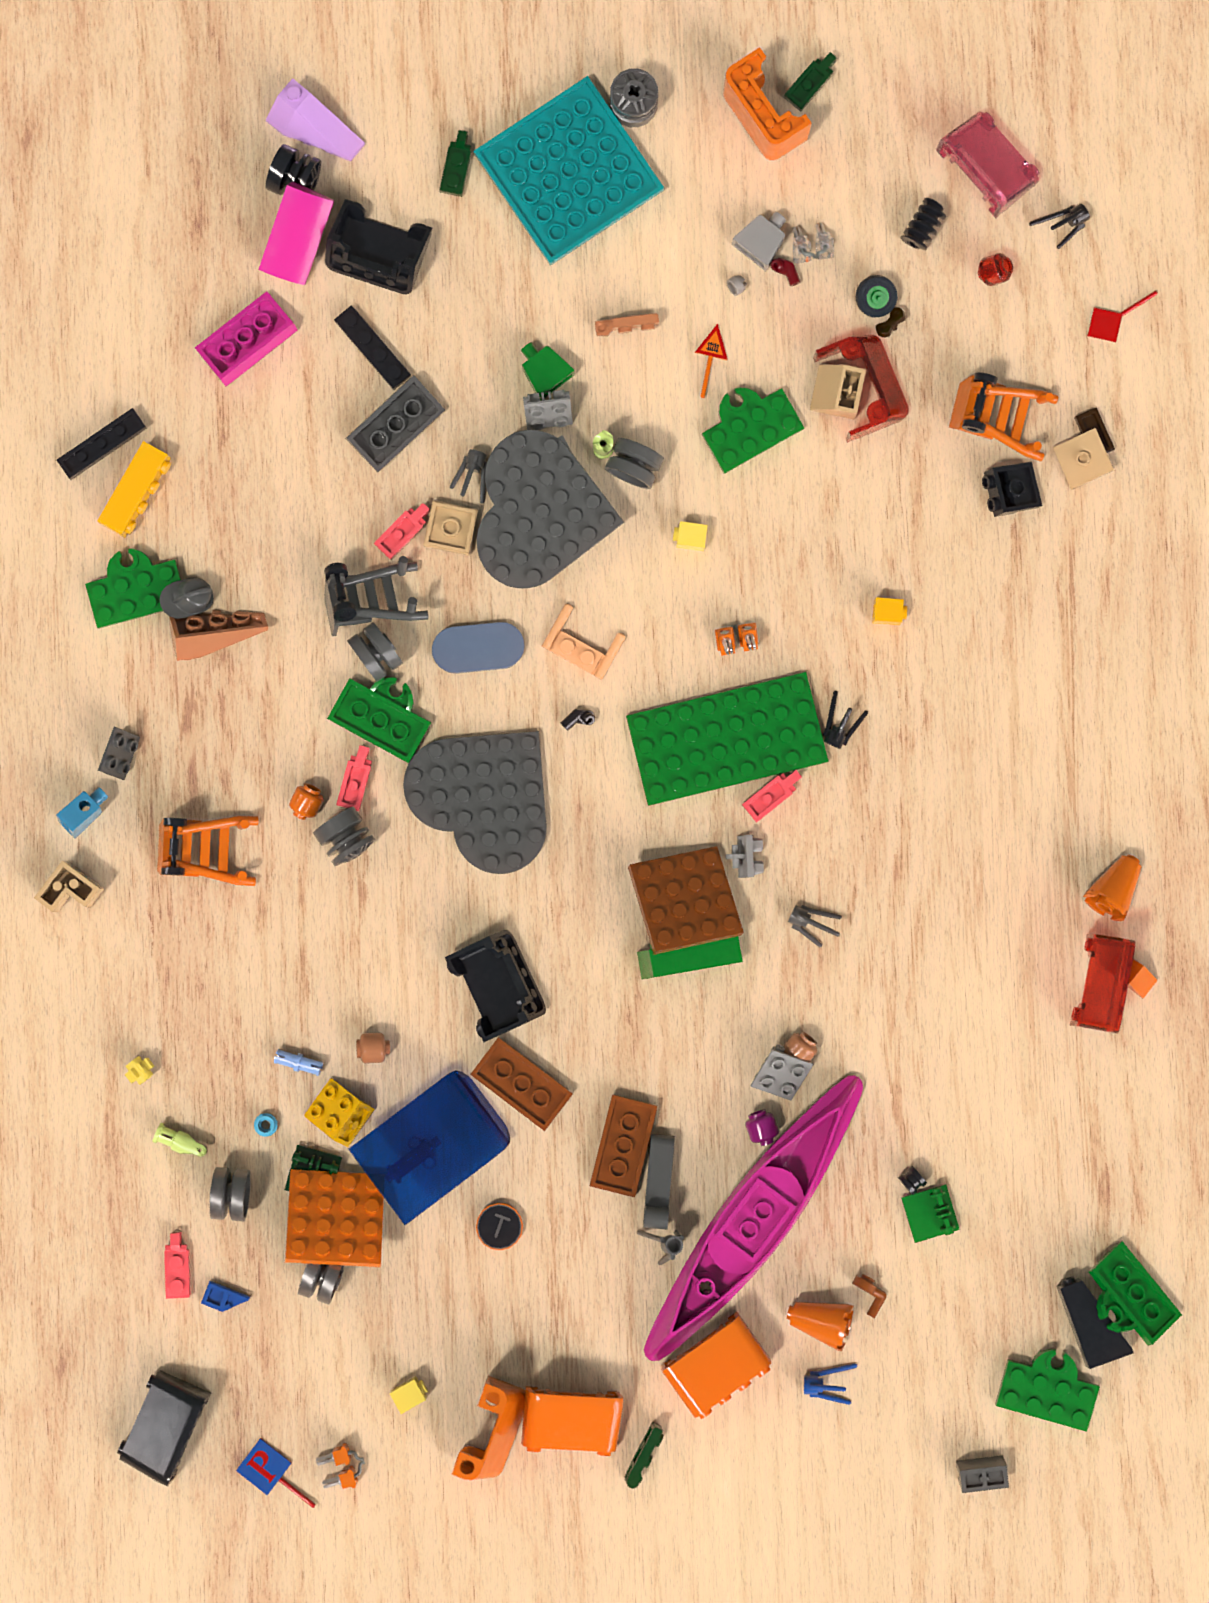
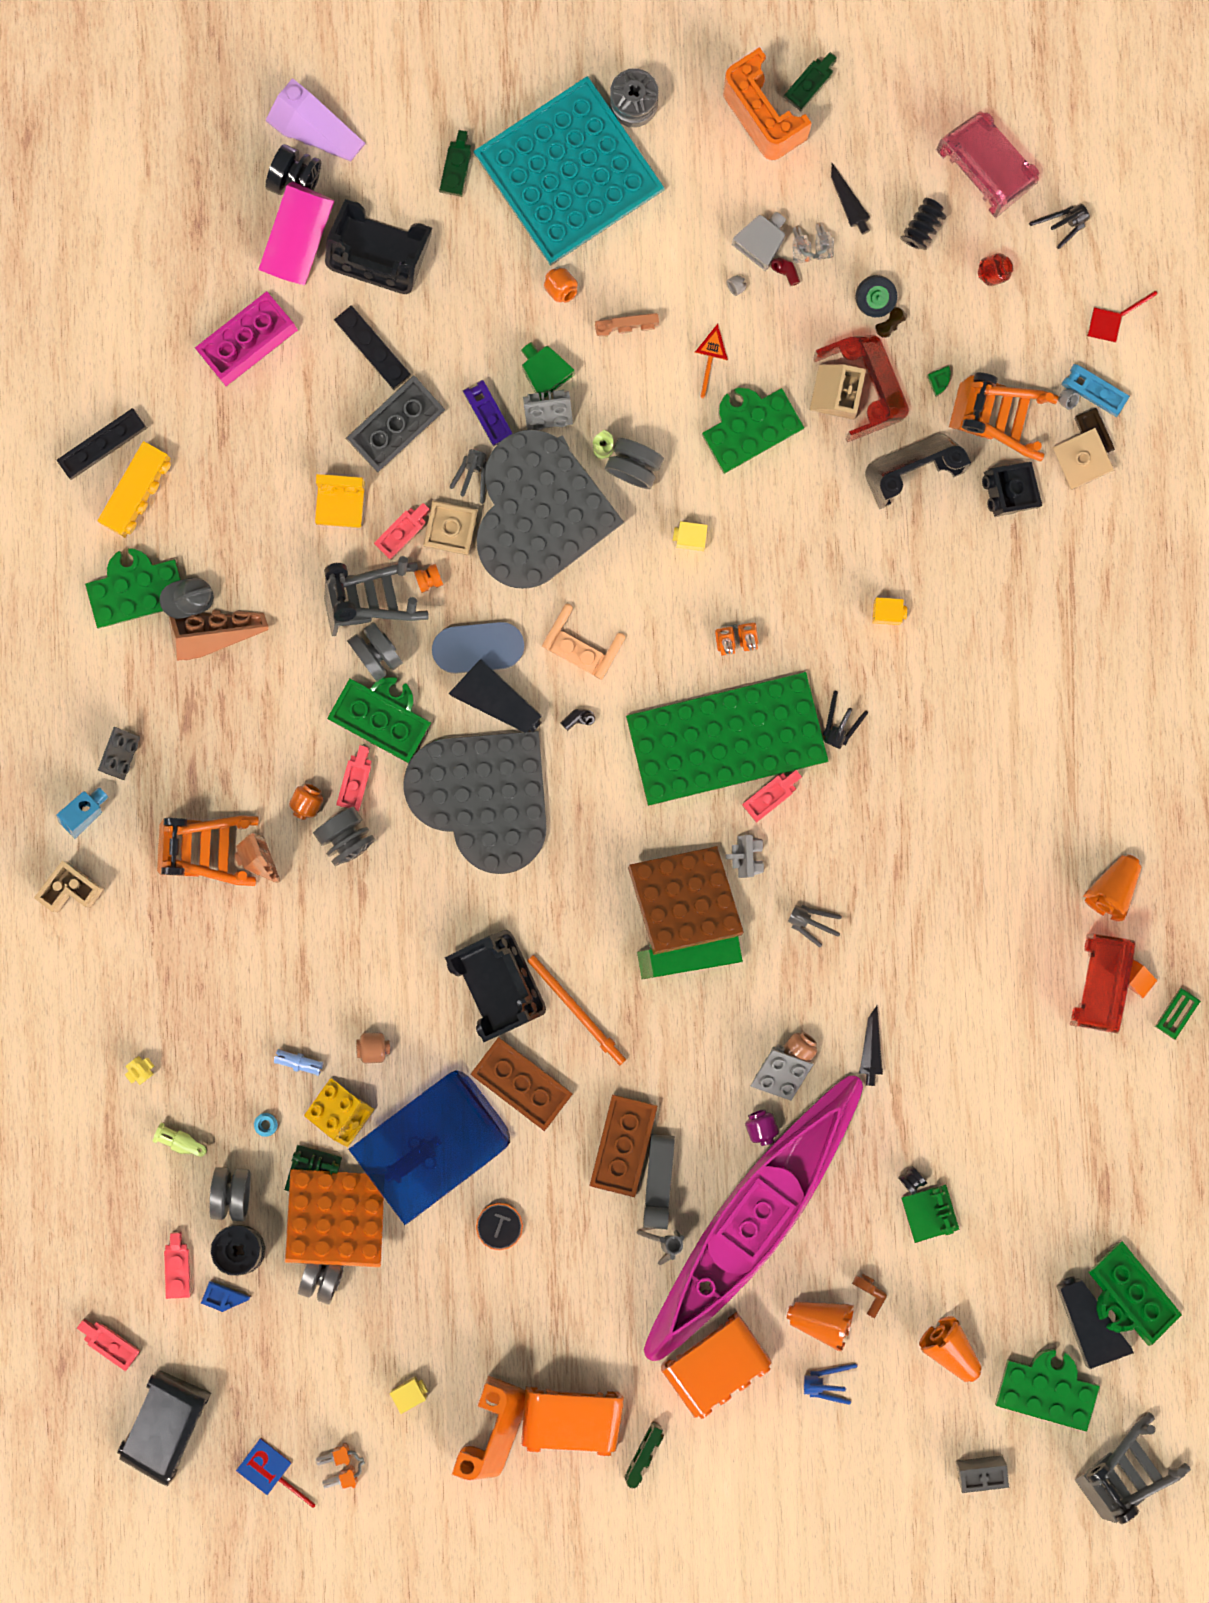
none -> coral hinge [77,1319,140,1371]
none -> black wheel [211,1225,266,1276]
none -> nougat wedge [234,833,281,883]
none -> yellow bracket [315,474,365,528]
none -> orange wheel [414,564,443,593]
none -> black slope [448,659,542,733]
none -> dark purple plate [462,380,513,447]
none -> orange bar [527,955,626,1066]
none -> orange head [544,268,578,303]
none -> black bar [831,163,870,235]
none -> black bar [859,1005,883,1086]
none -> black windscreen [865,433,971,509]
none -> orange cone [919,1316,982,1382]
none -> green tile [927,366,951,397]
none -> light grey hinge [1059,389,1079,410]
none -> dark azure plate [1062,364,1130,417]
none -> dark grey hand [1075,1412,1191,1524]
none -> green tile [1154,988,1201,1040]

